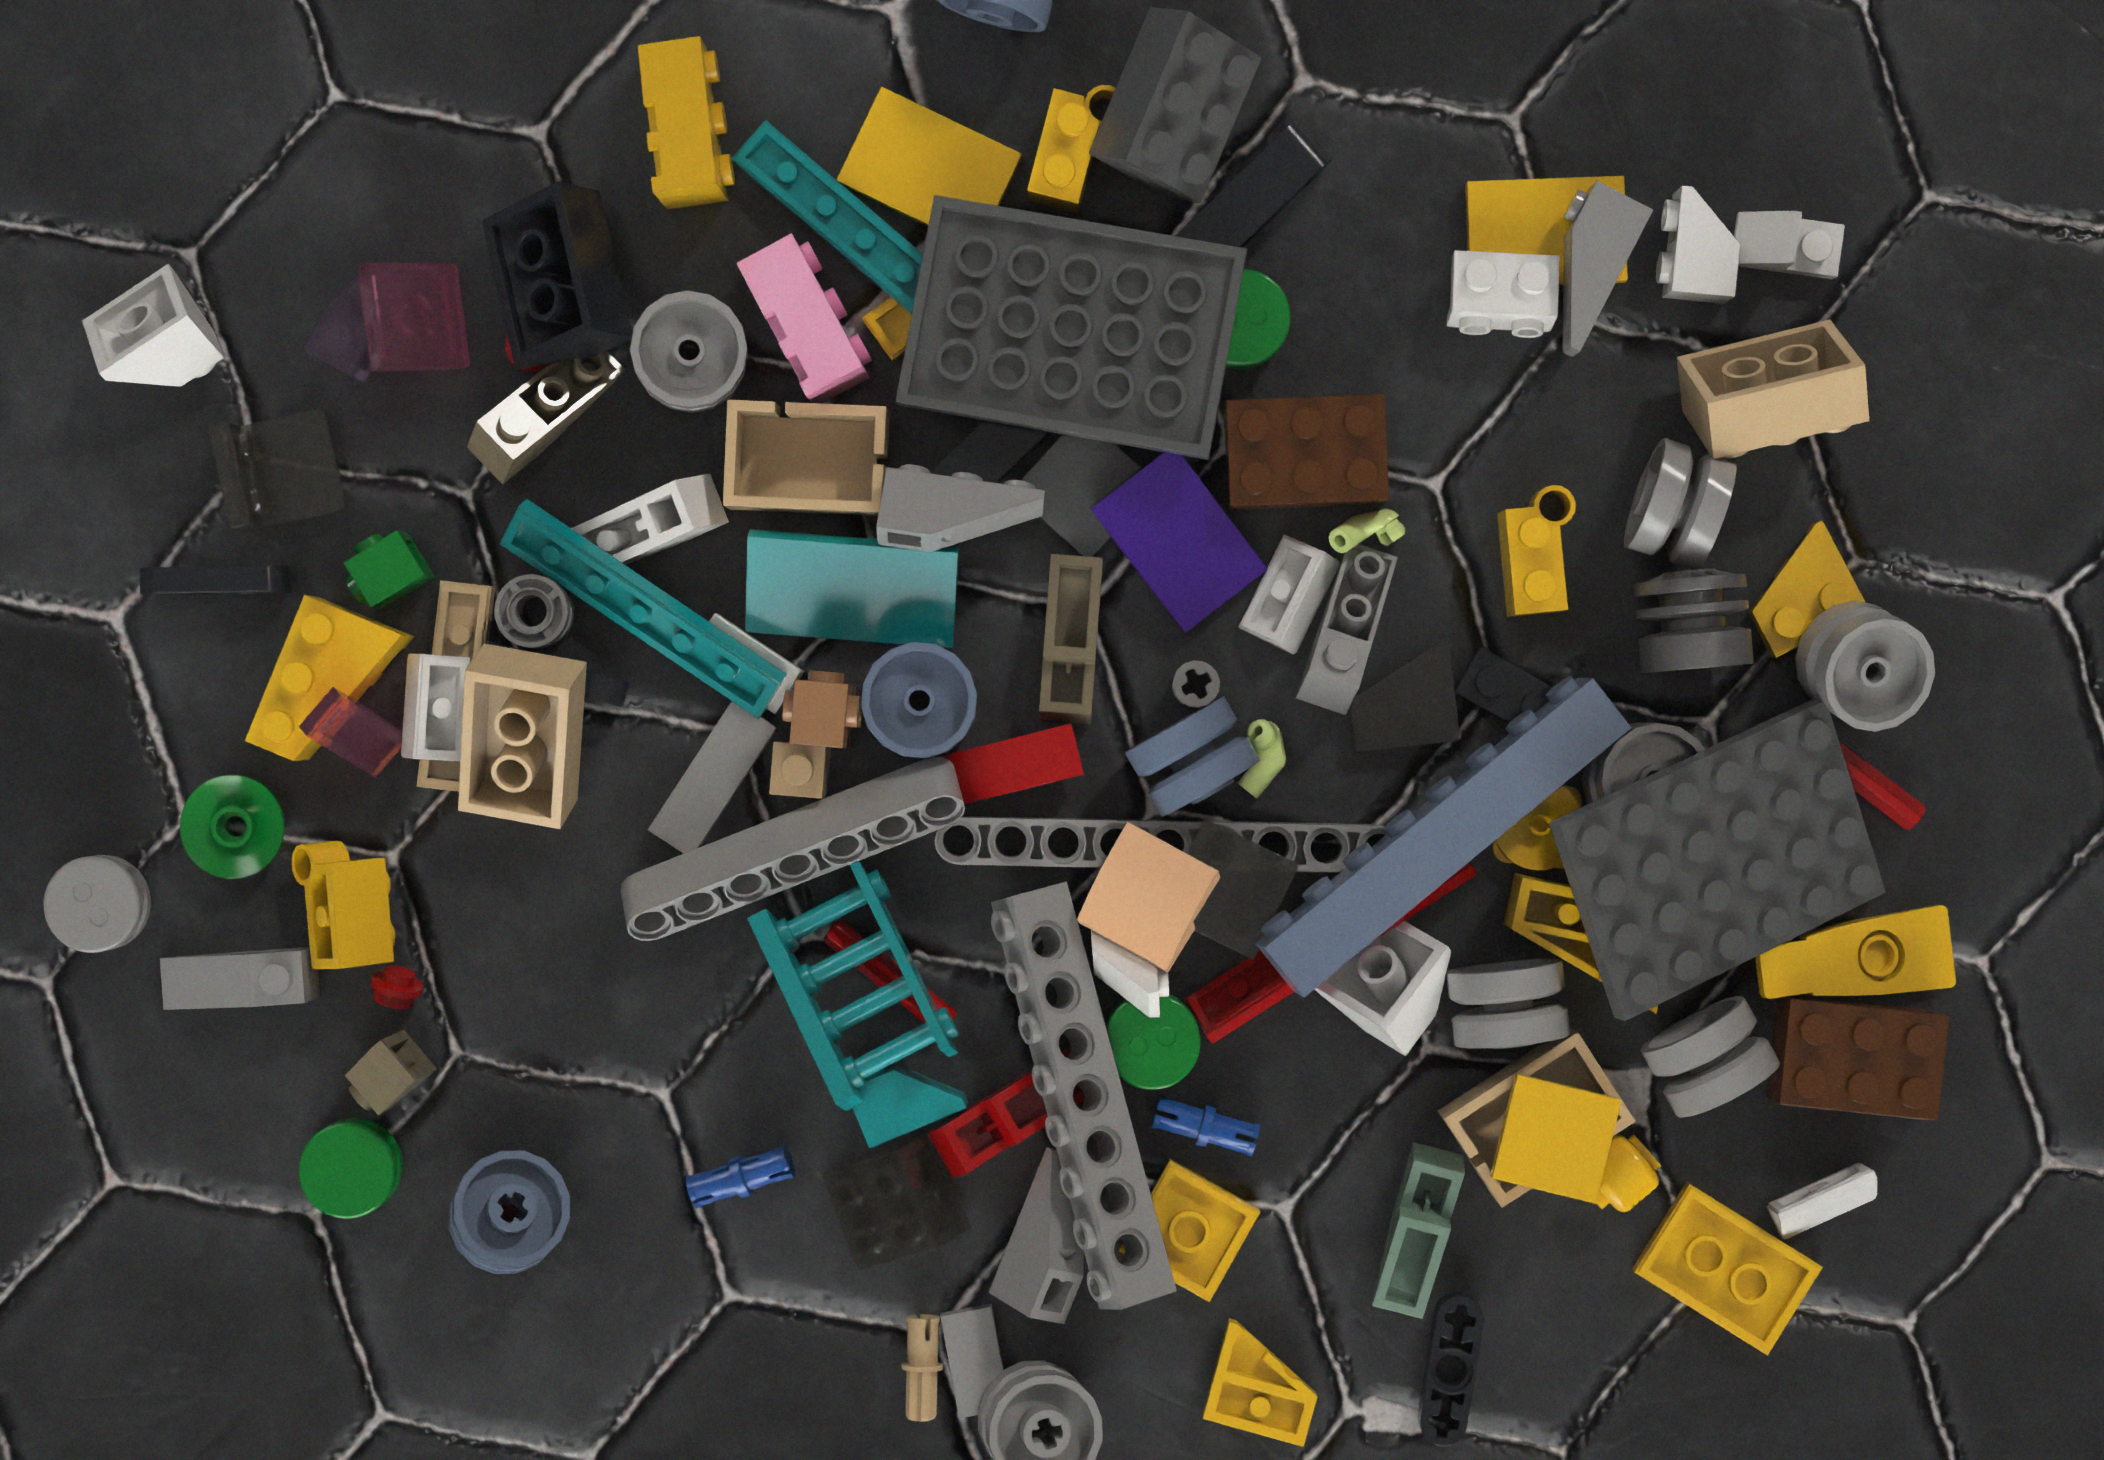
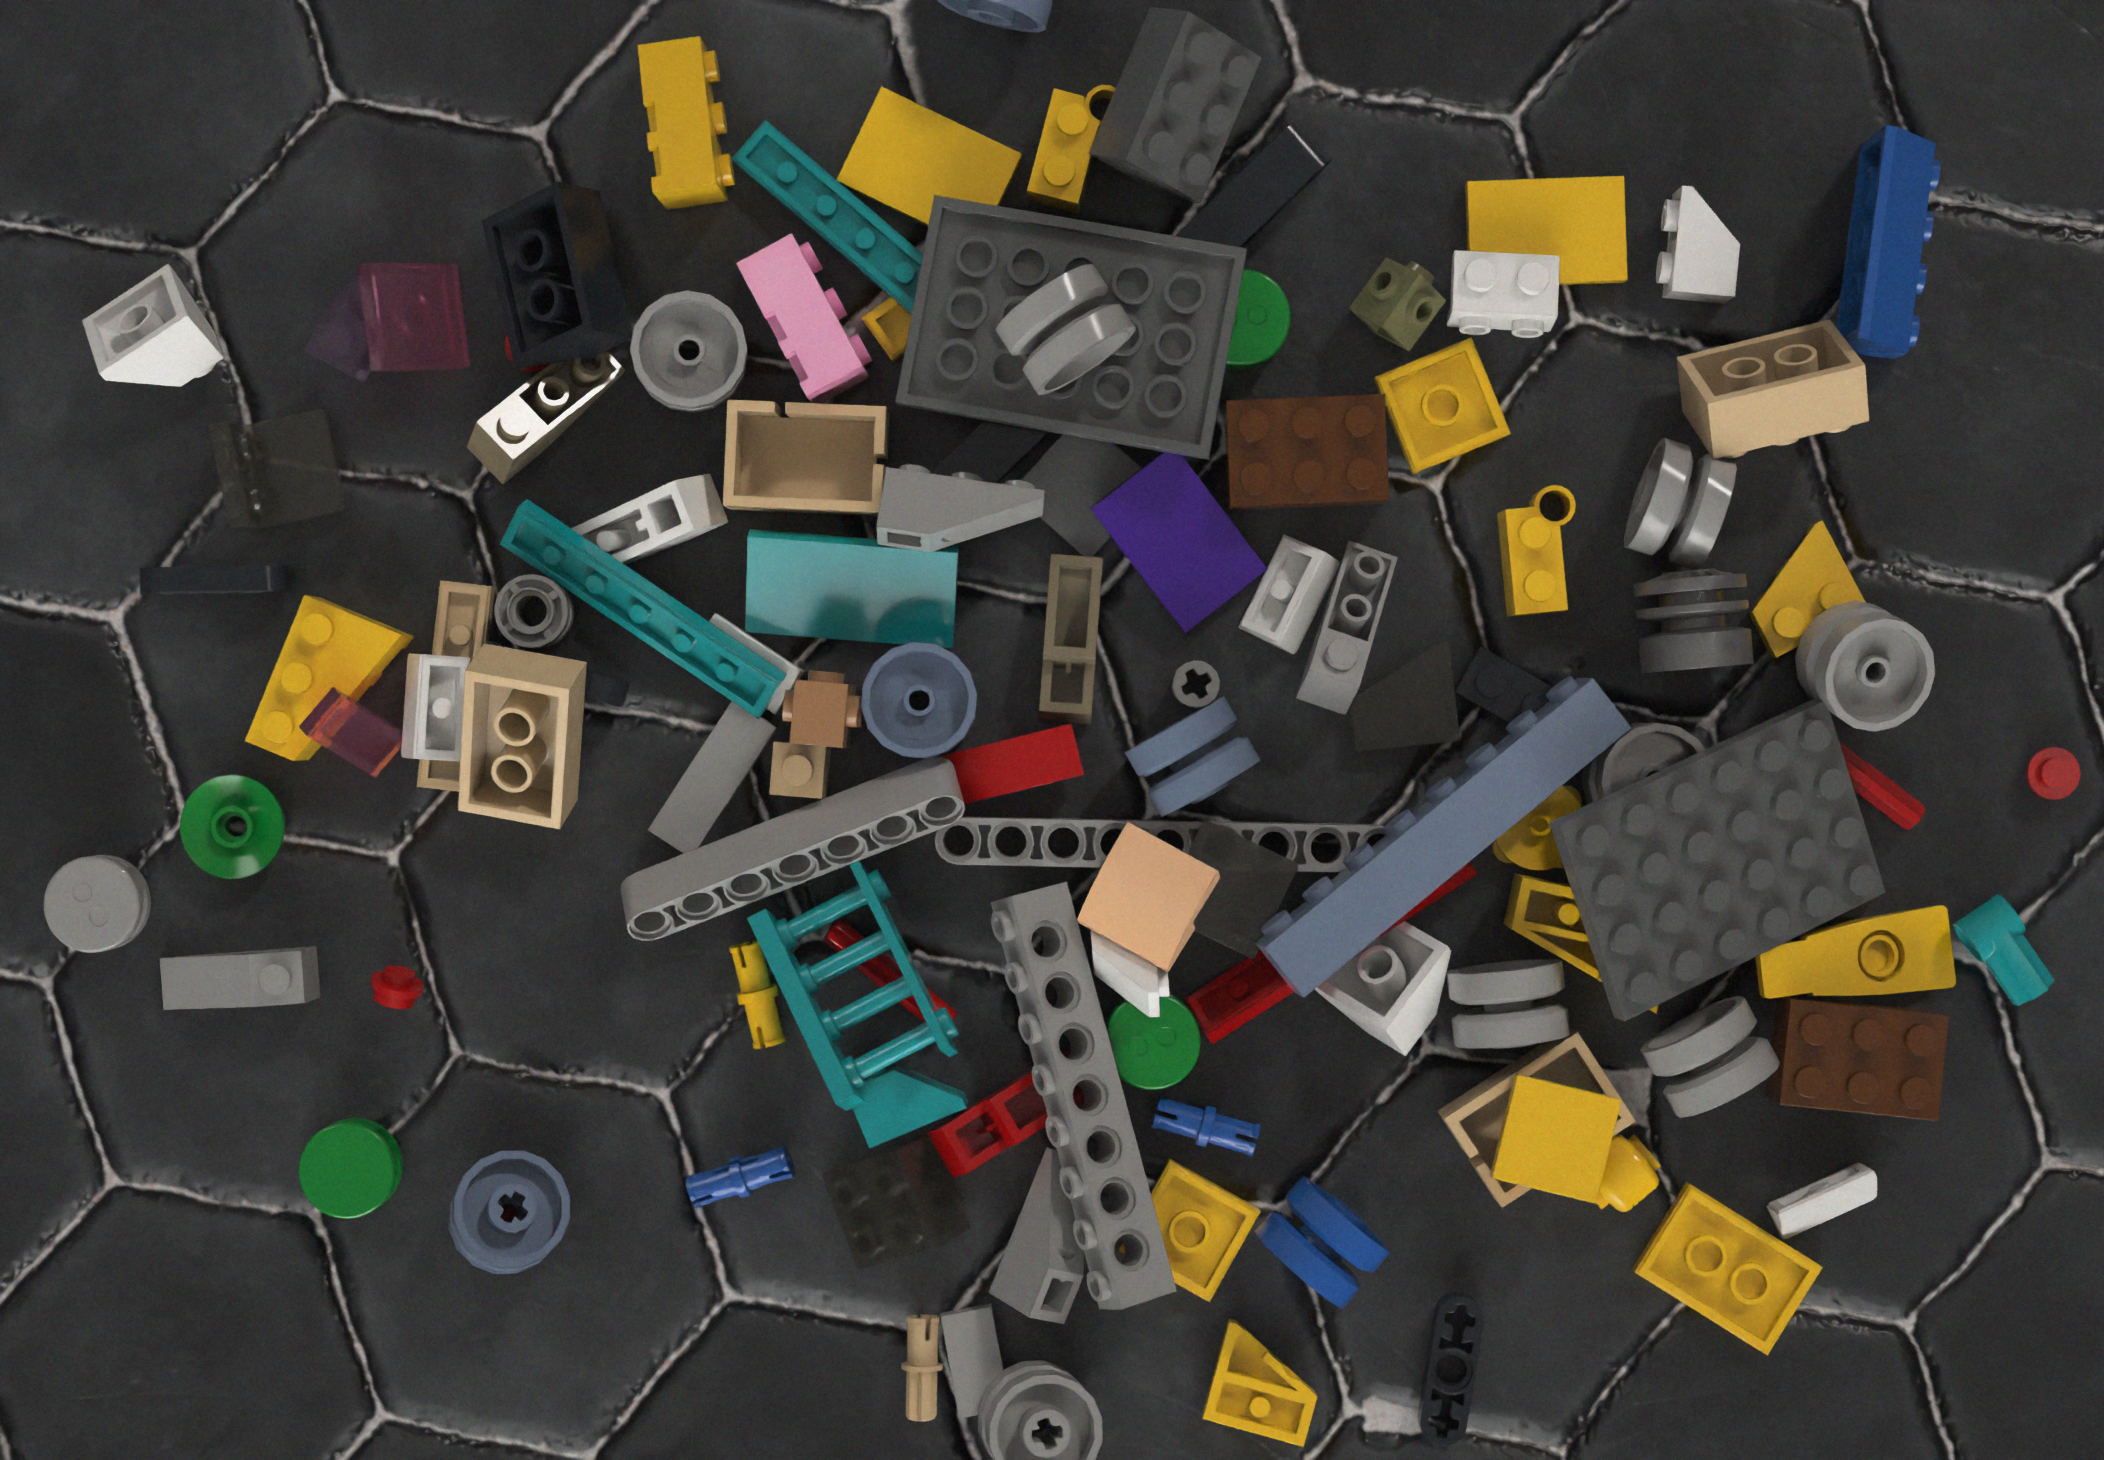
yellow hinge [292,841,395,969] -> none
green brick [344,530,435,609] -> none
dark tan slope [345,1030,437,1115] -> none
yellowish green arm [1237,719,1286,799] -> none
yellowish green arm [1329,508,1405,553] -> none
sand green slope [1372,1142,1465,1319] -> none
light grey slope [1563,181,1653,357] -> none
white slope [1734,211,1845,279] -> none
none -> yellow pin [729,940,786,1049]
none -> light grey wheel [995,264,1136,395]
none -> blue wheel [1255,1175,1391,1309]
none -> olive brick [1349,257,1446,351]
none -> yellow tile [1373,337,1511,475]
none -> blue slope [1836,125,1941,359]
none -> teal piece [1953,894,2055,1006]
none -> red plate [2026,747,2080,800]

